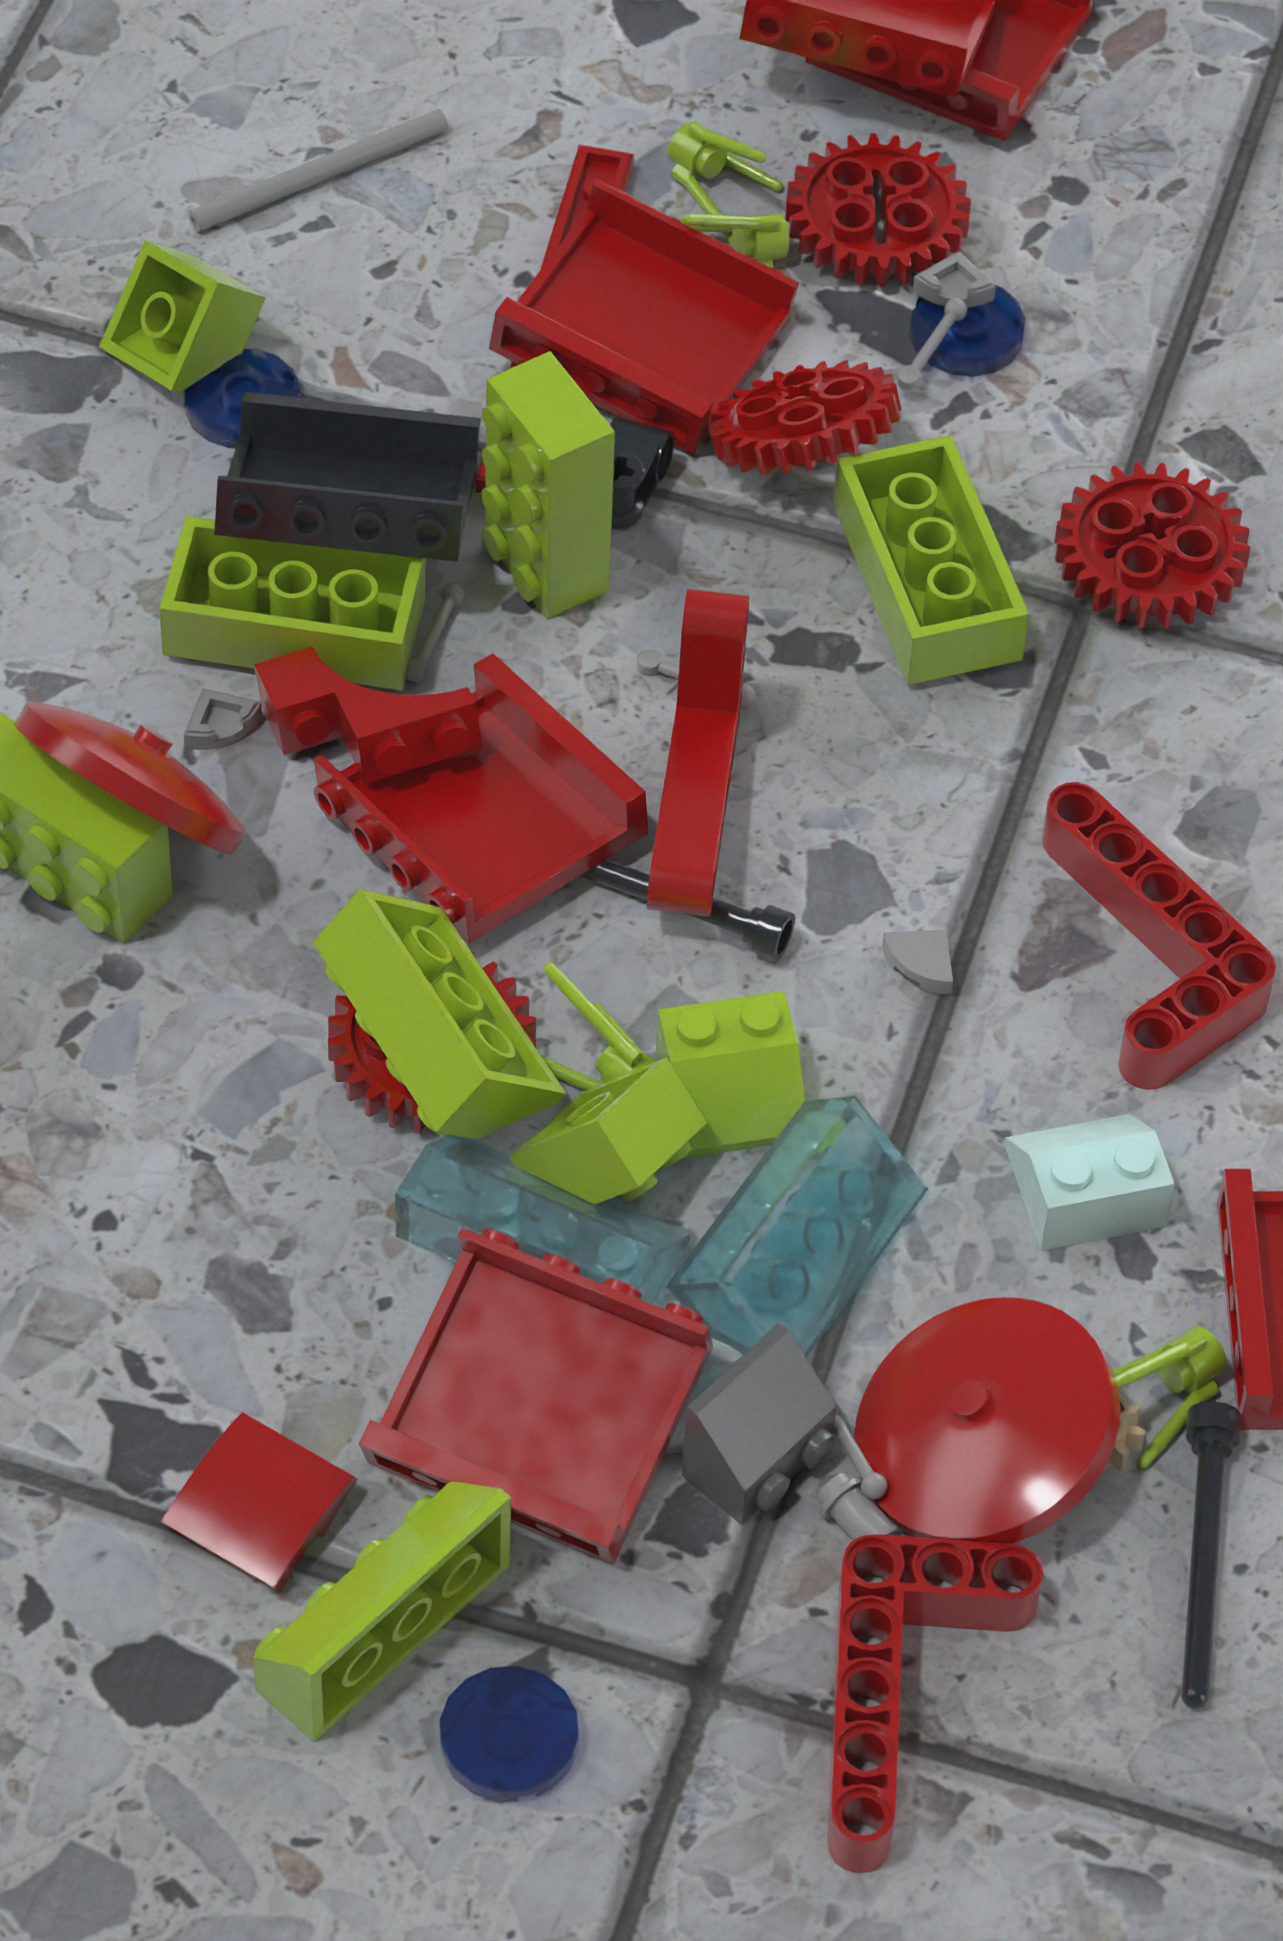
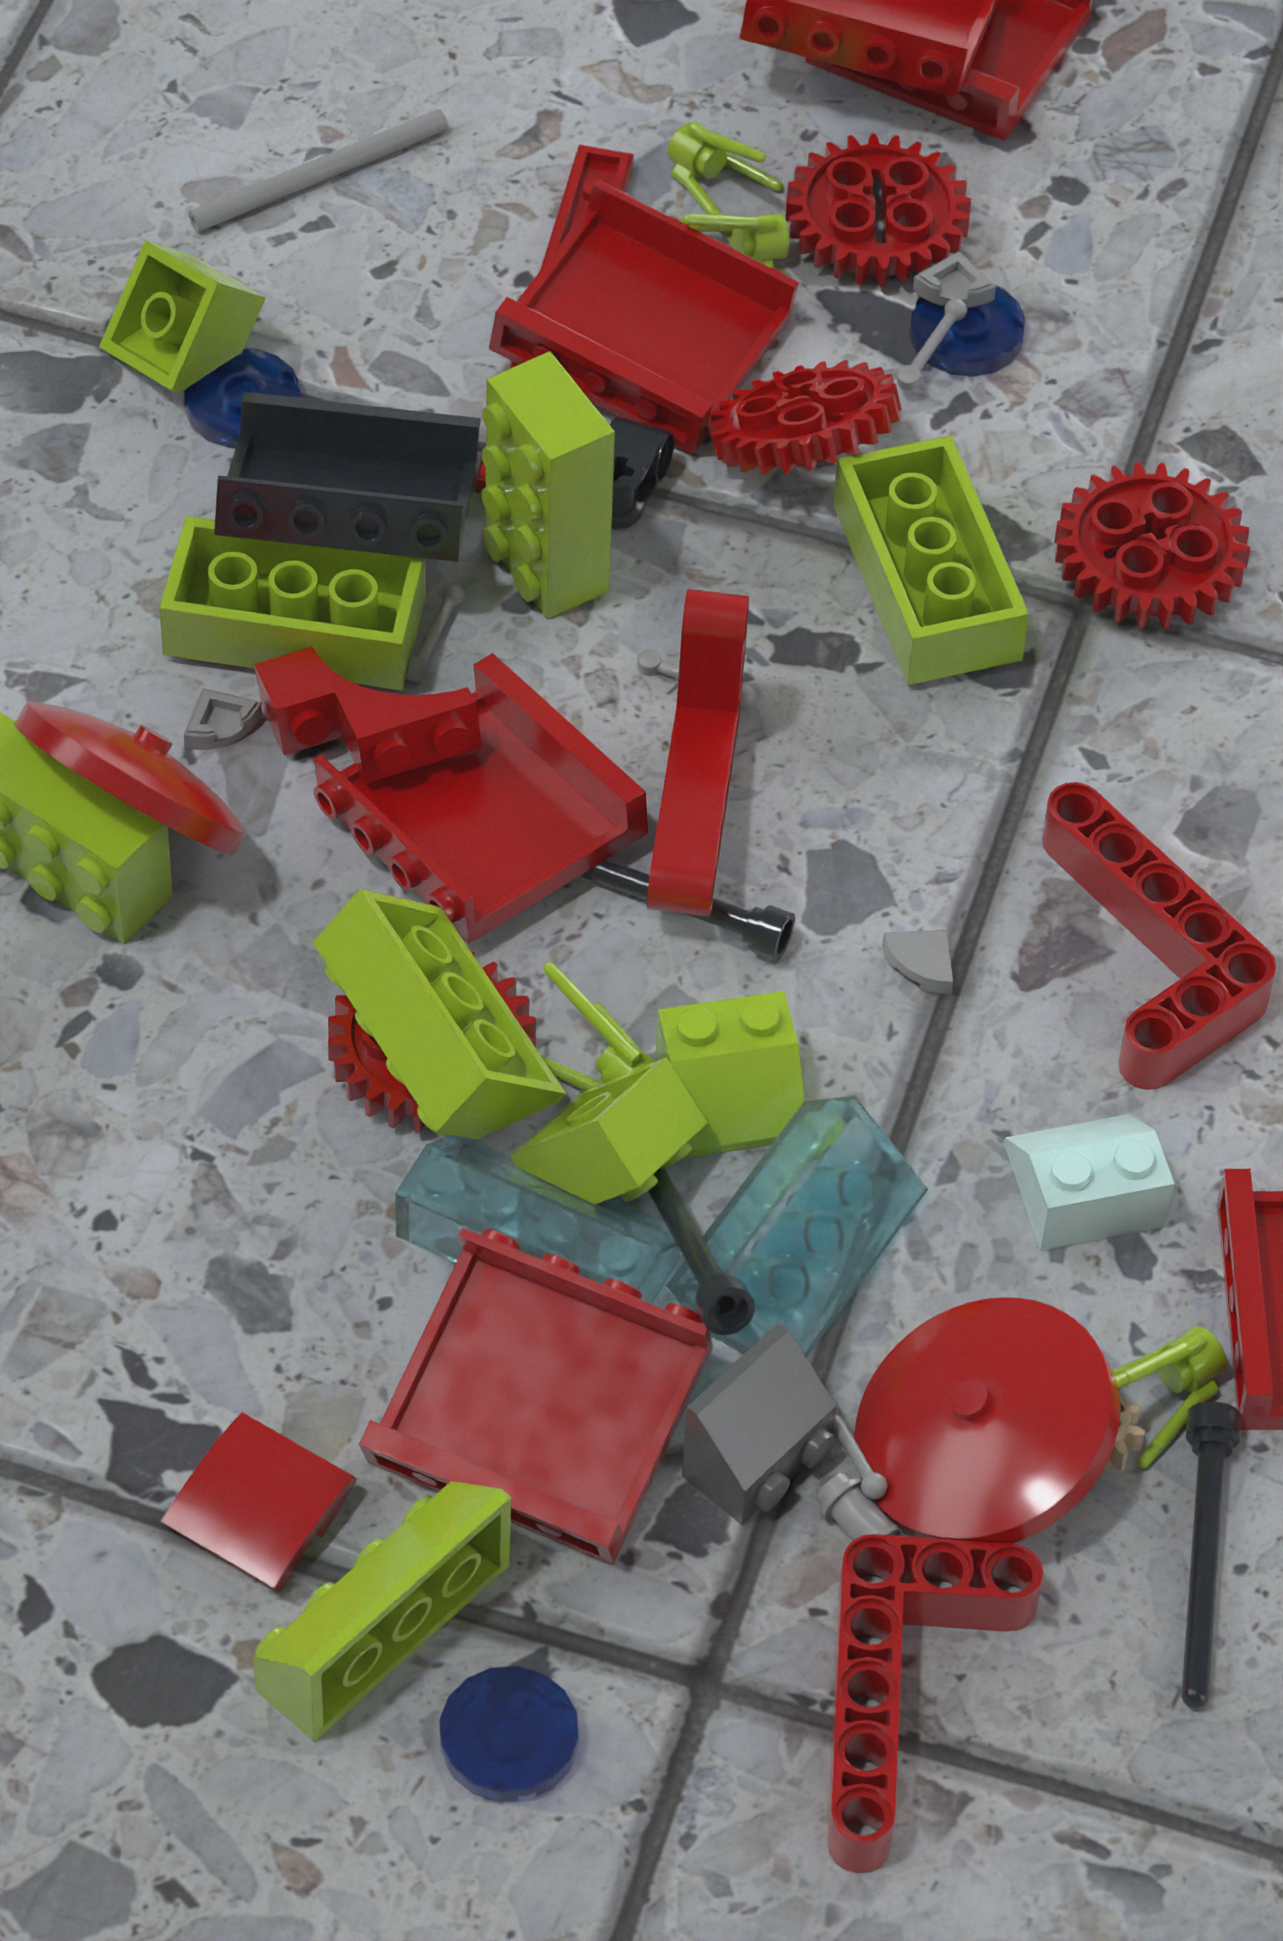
none -> black piece [648,1168,755,1335]

